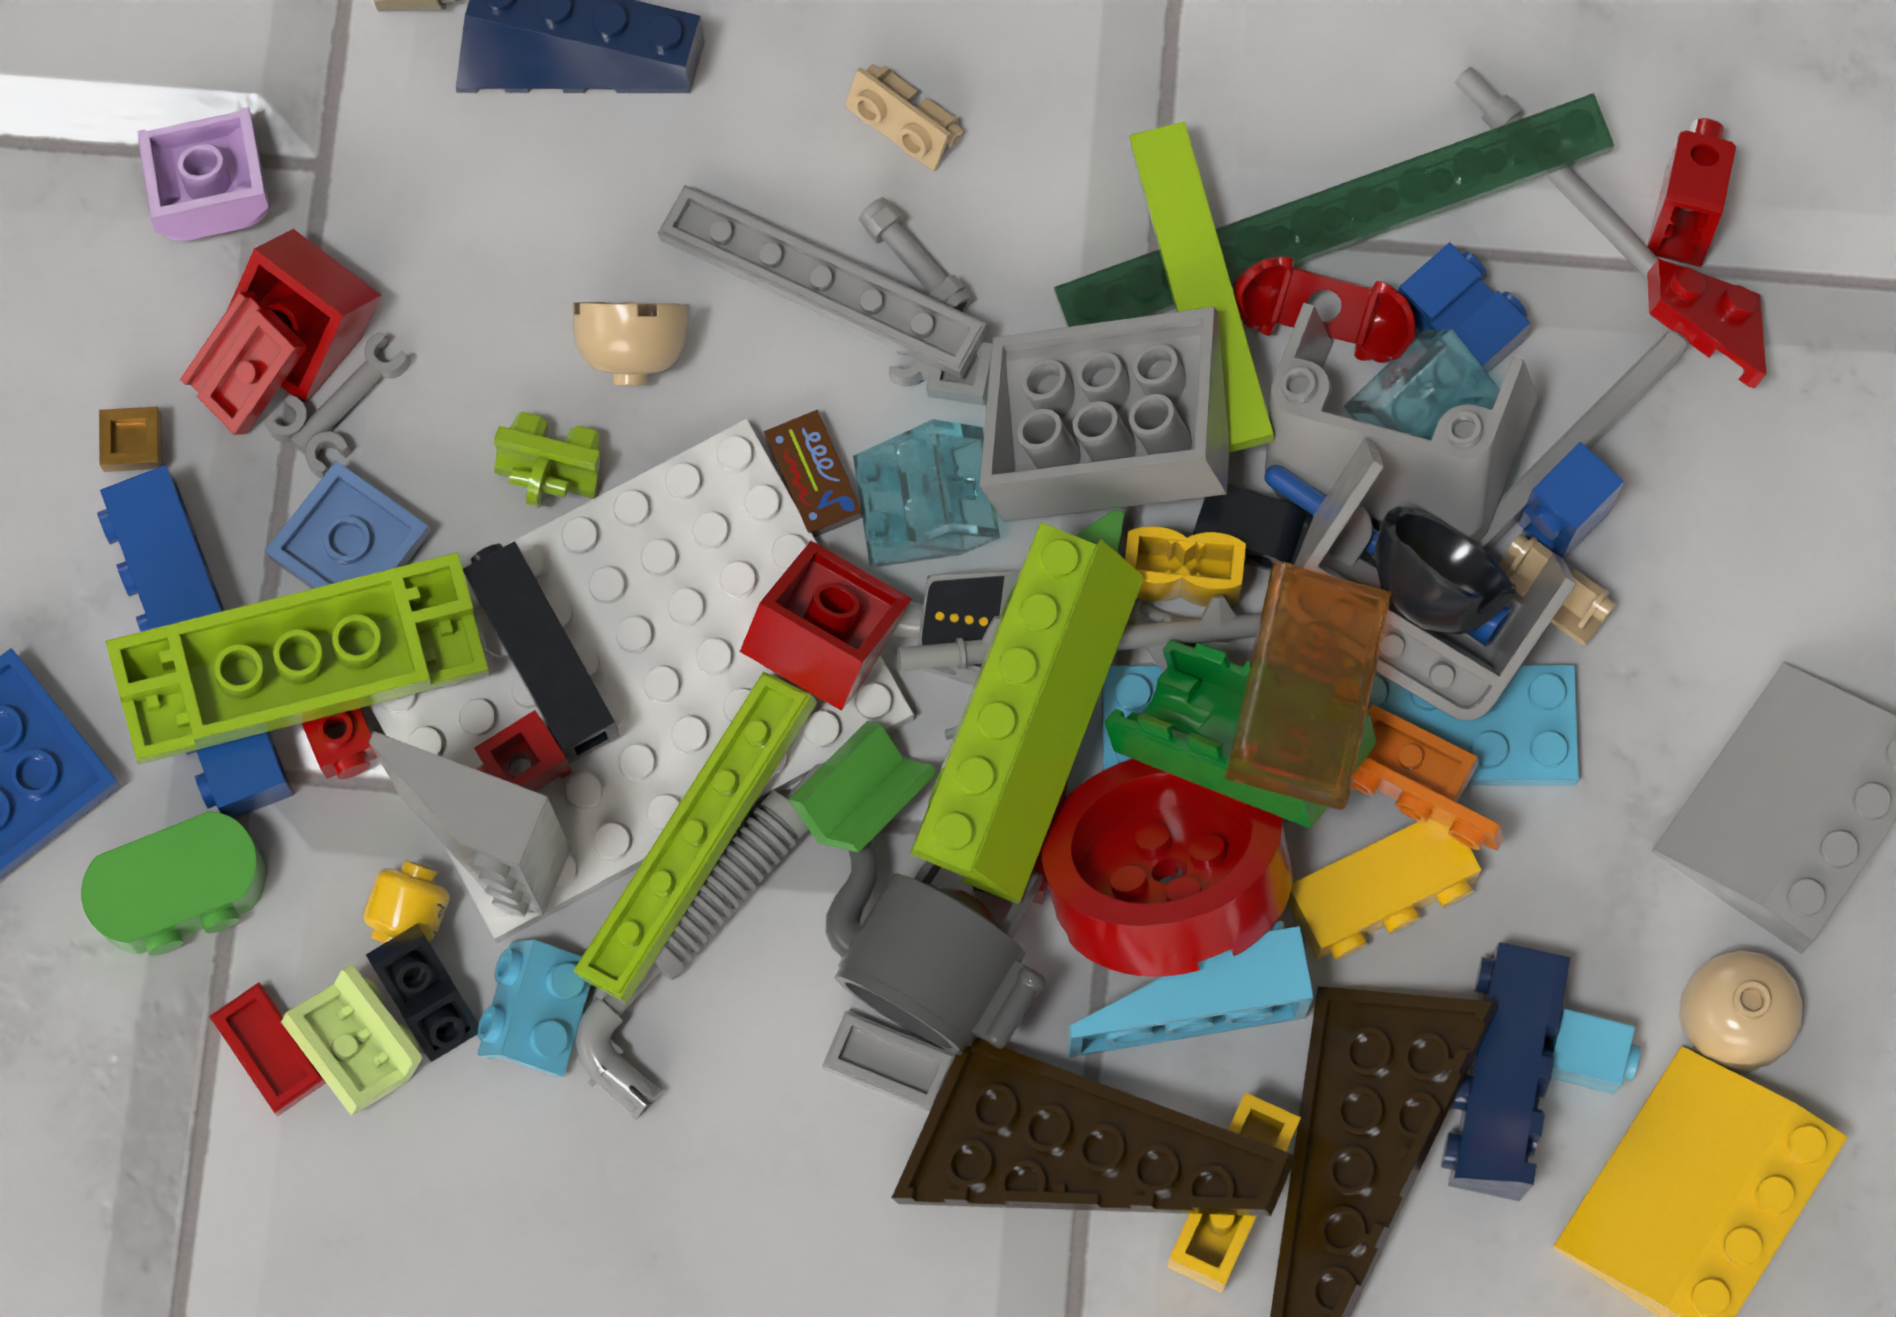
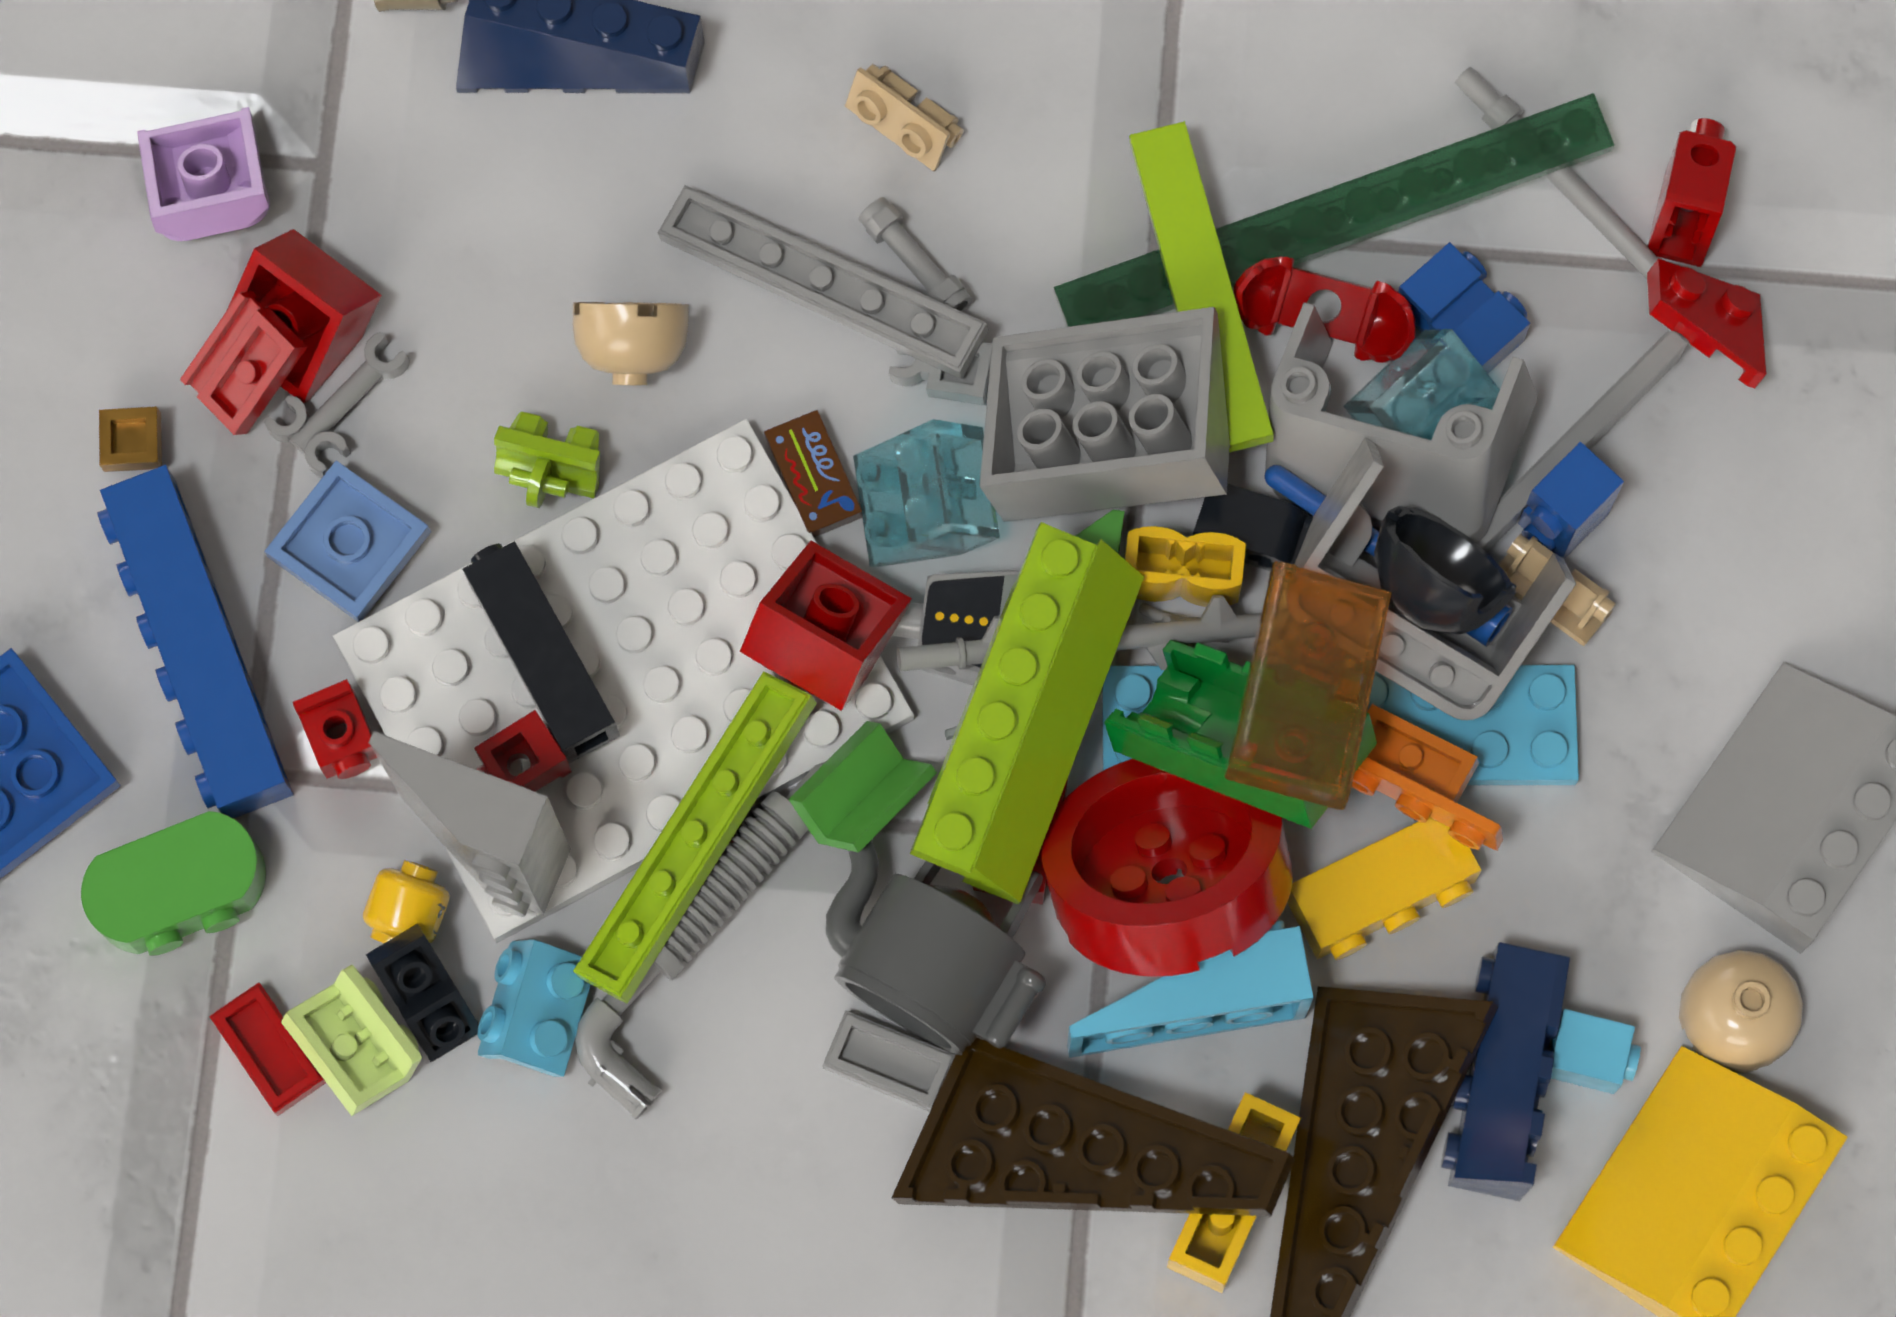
lime slope [105,552,489,765] -> none

